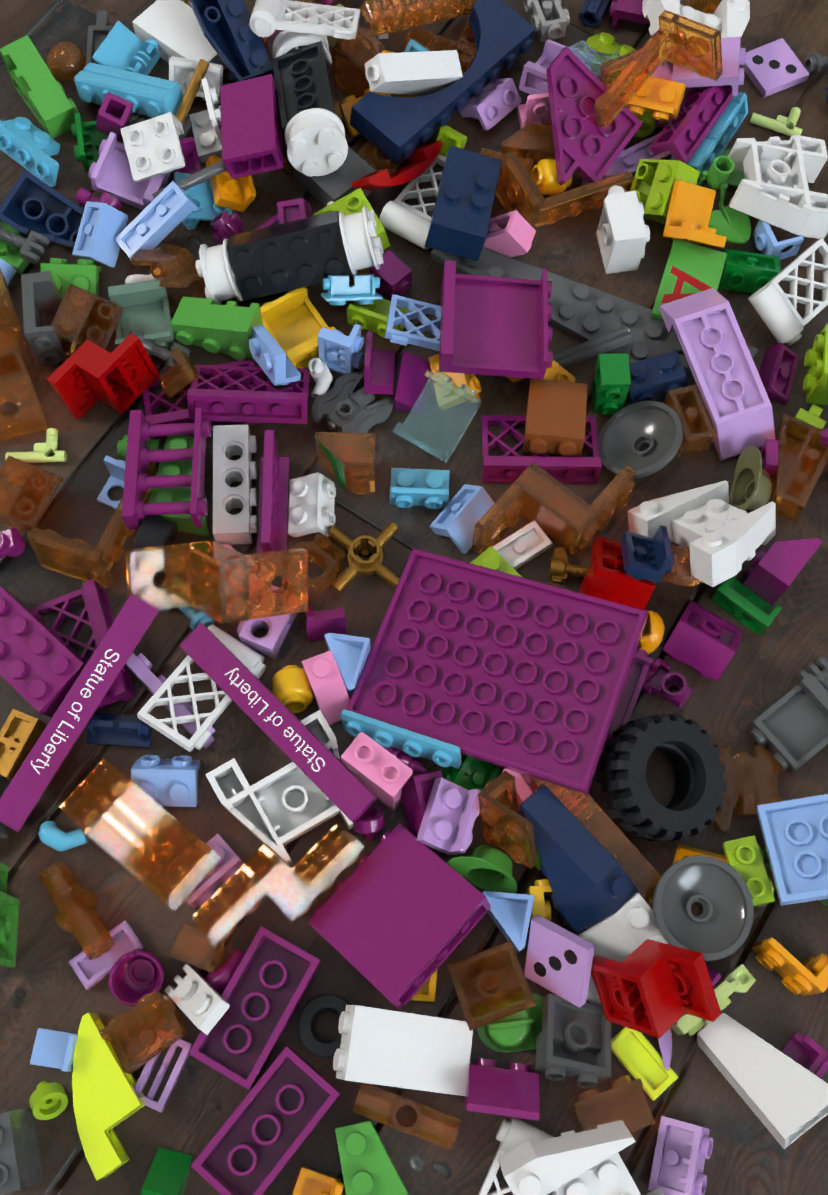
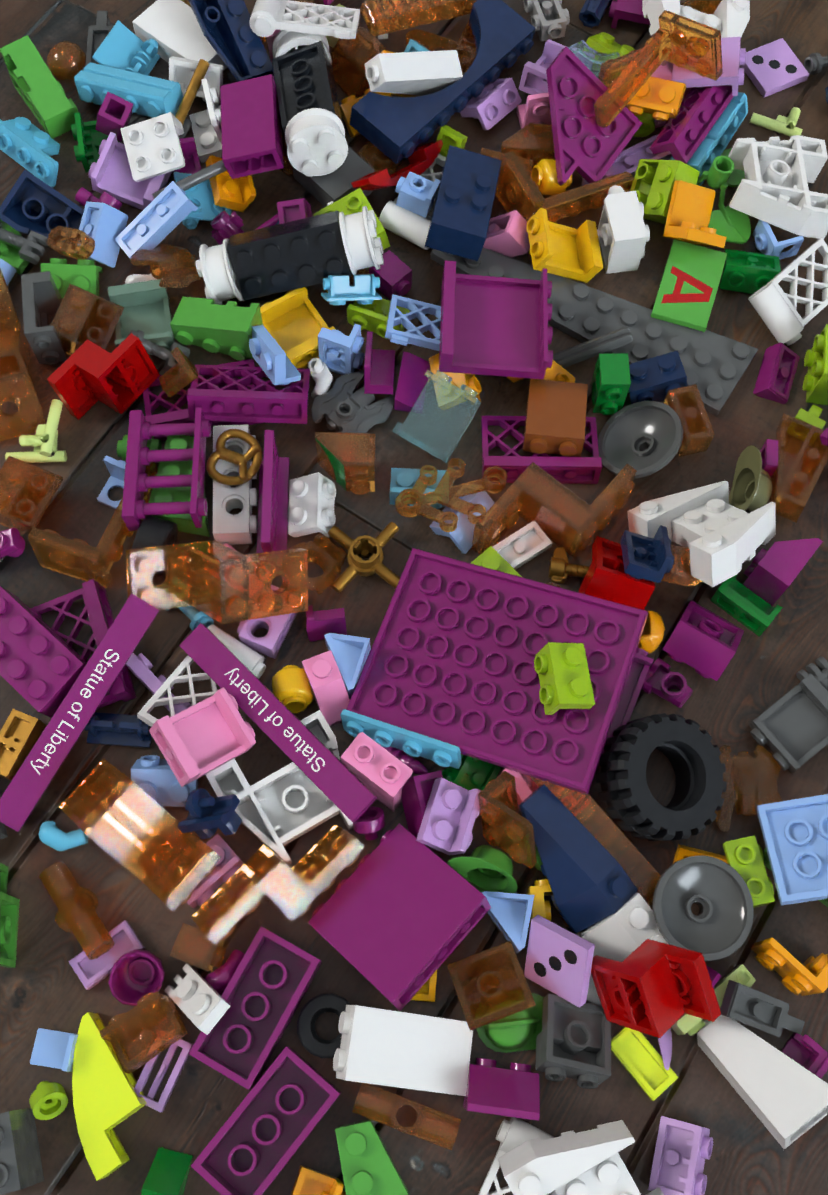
clear orange bracket [573,1075,655,1133] -> none
lavender slope [659,288,776,461] -> none
none -> yellowish green hose [19,399,63,456]
none -> clear orange beam [47,226,95,260]
none -> bright pink panel [149,687,256,787]
none -> dark blue hips [177,788,242,839]
none -> pearl gold piece [206,429,263,485]
none -> light blue brick [395,171,441,218]
none -> clear orange plant [395,458,507,532]
none -> yellow panel [526,208,603,283]
none -> lime bracket [534,642,595,715]
none -> dark grey hinge [720,980,805,1037]

